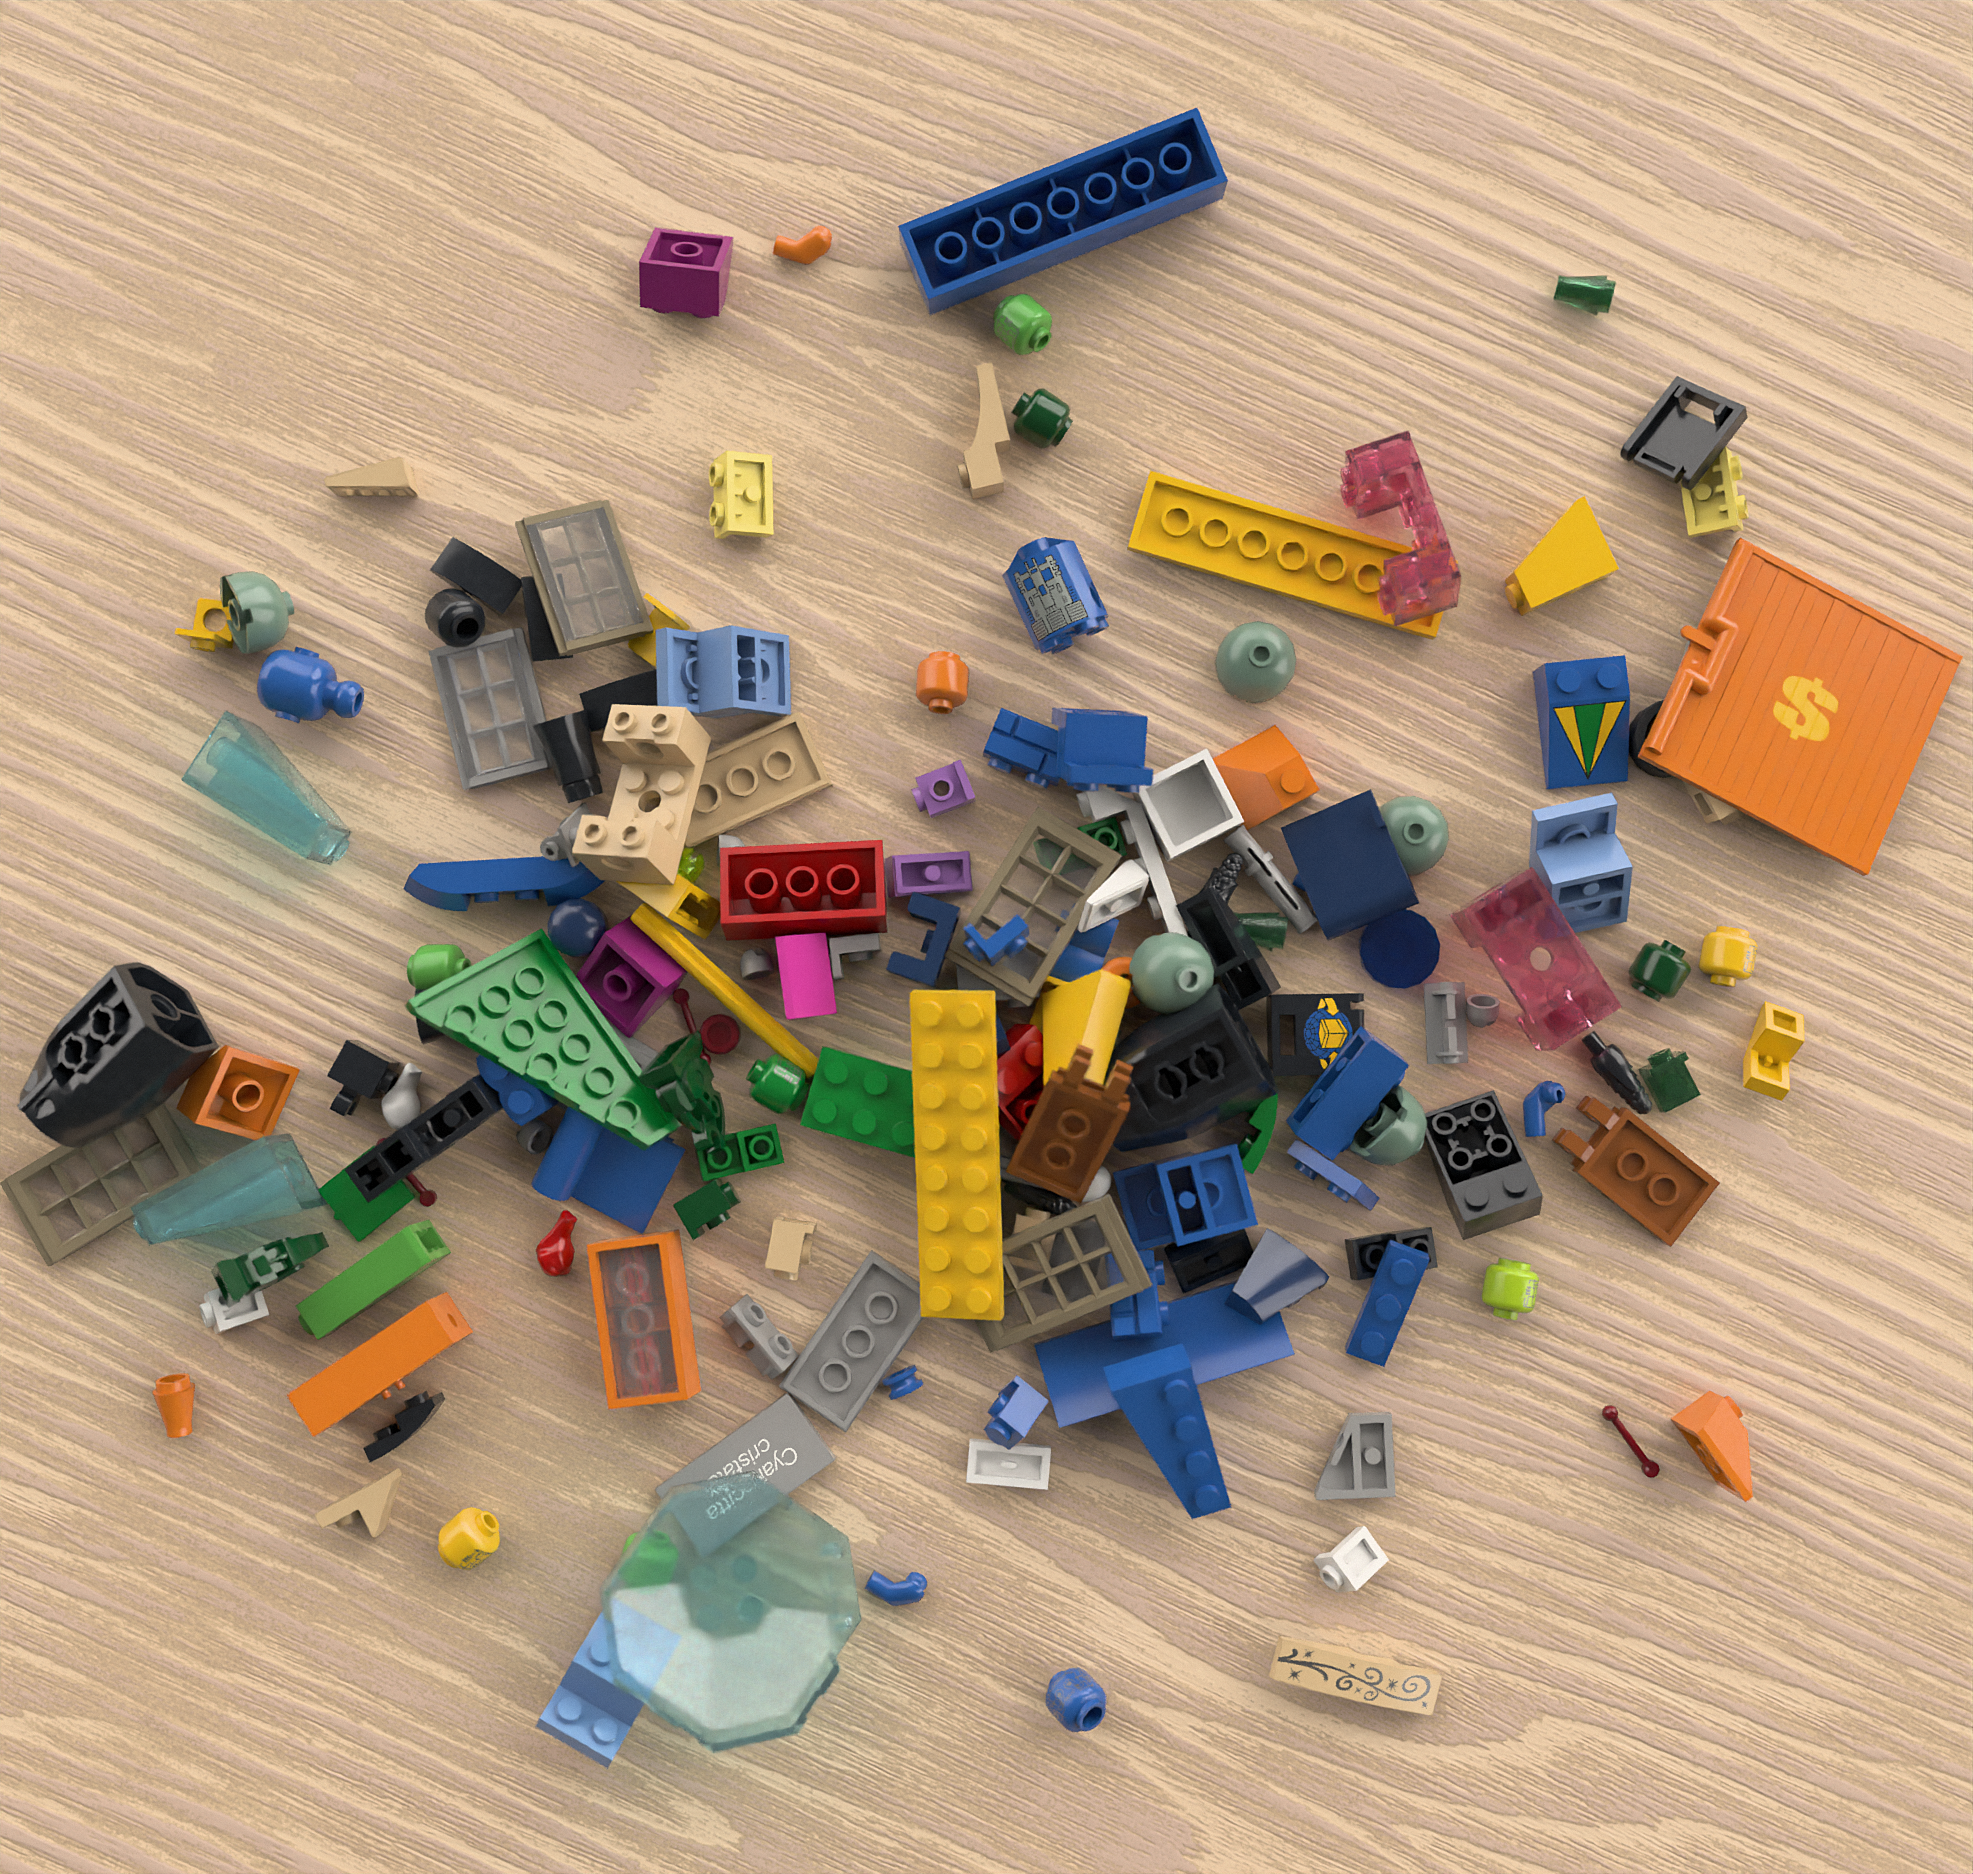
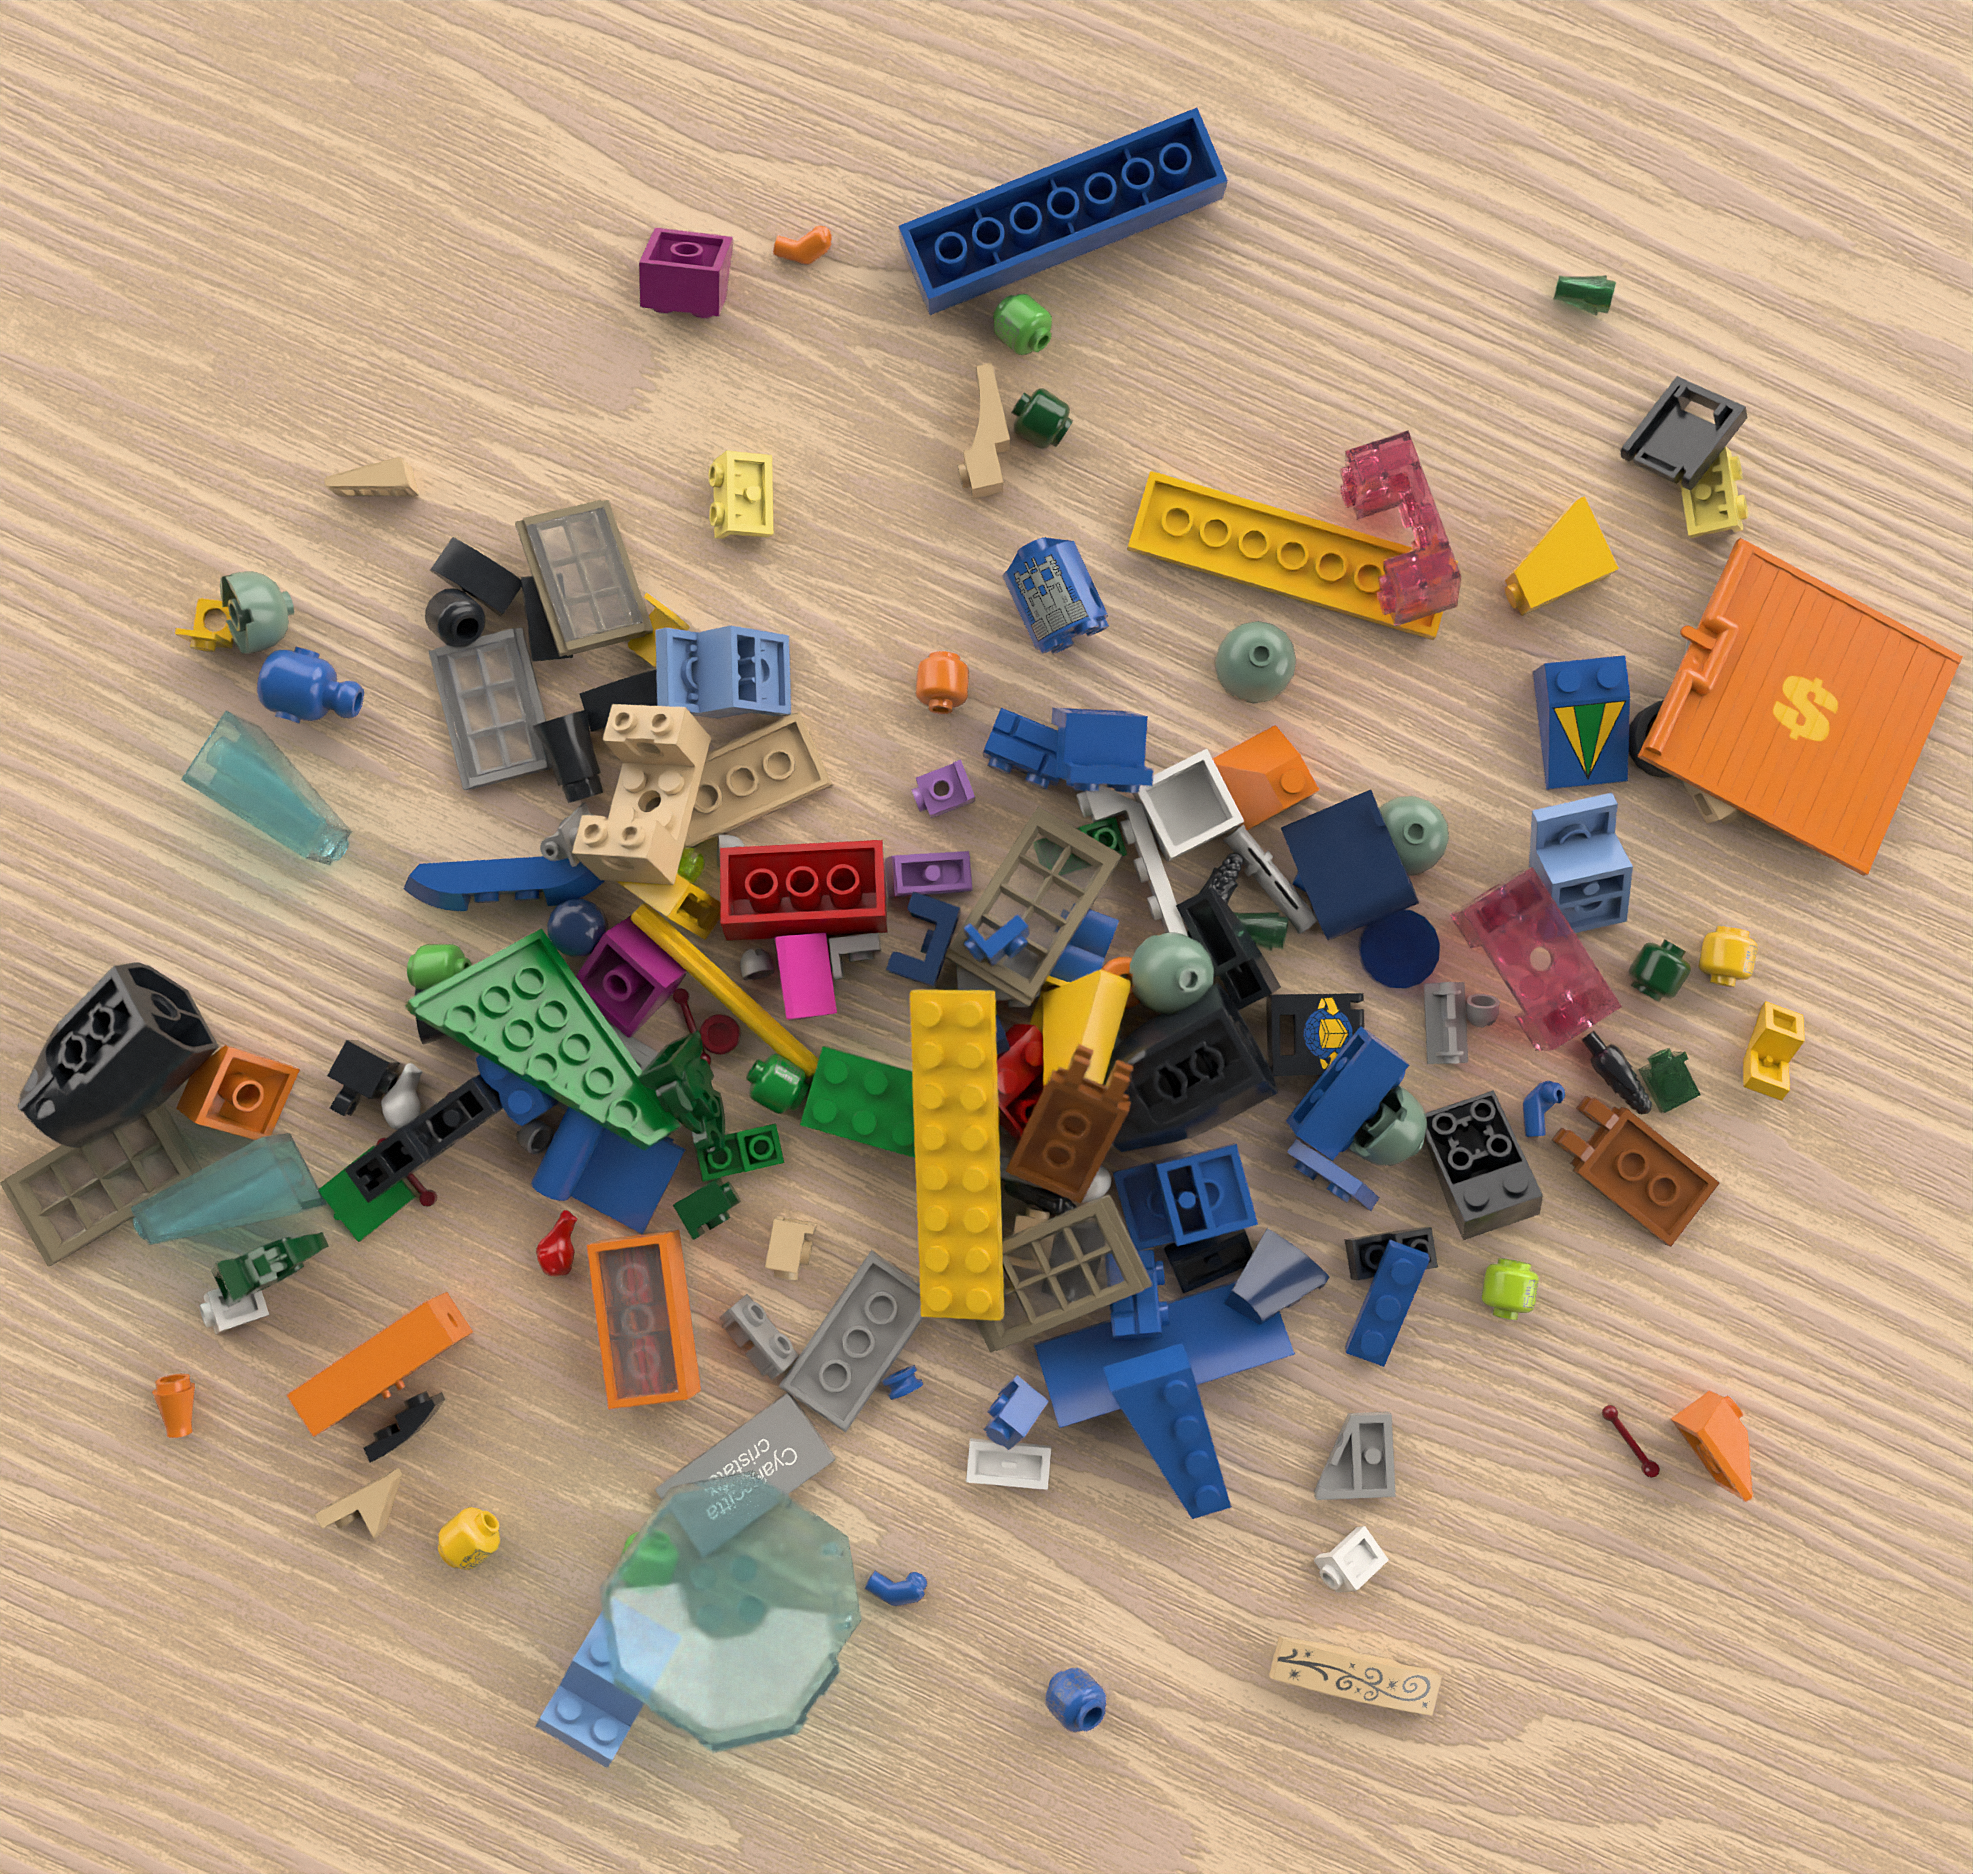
bright green slope [296,1219,451,1340] -> none
white slope [1077,859,1149,933] -> none
green slope [1238,1093,1278,1174] -> none

